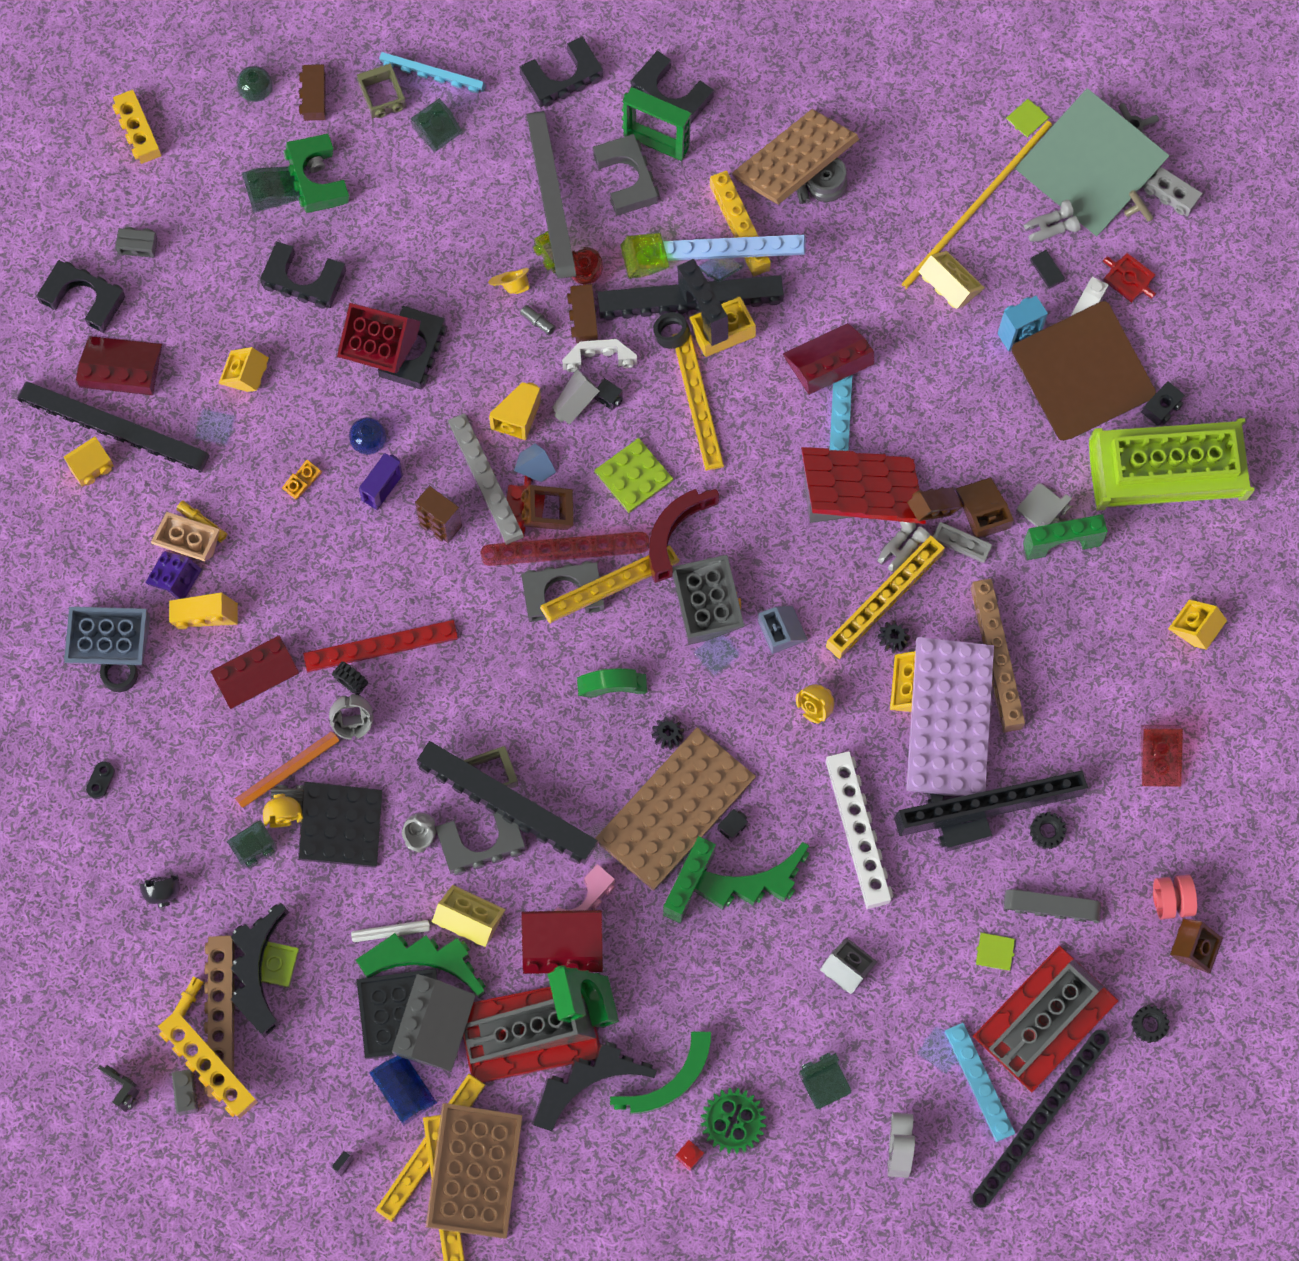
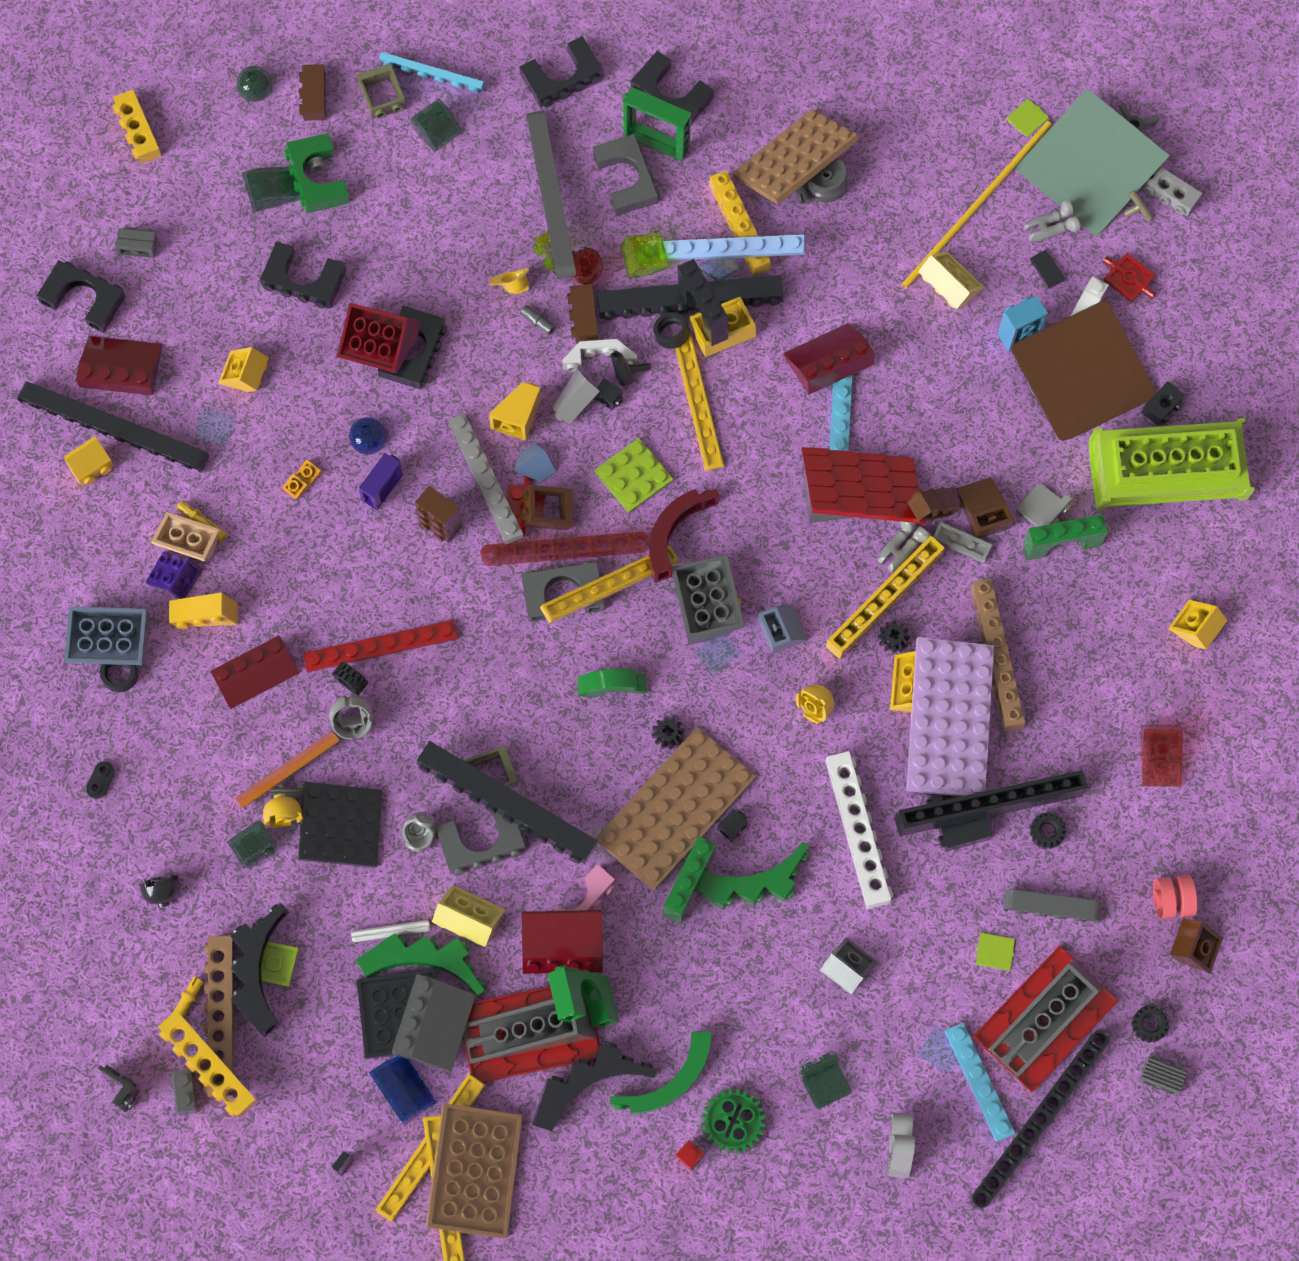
none -> black piece [610,351,651,386]
none -> dark grey brick [1139,1055,1187,1096]

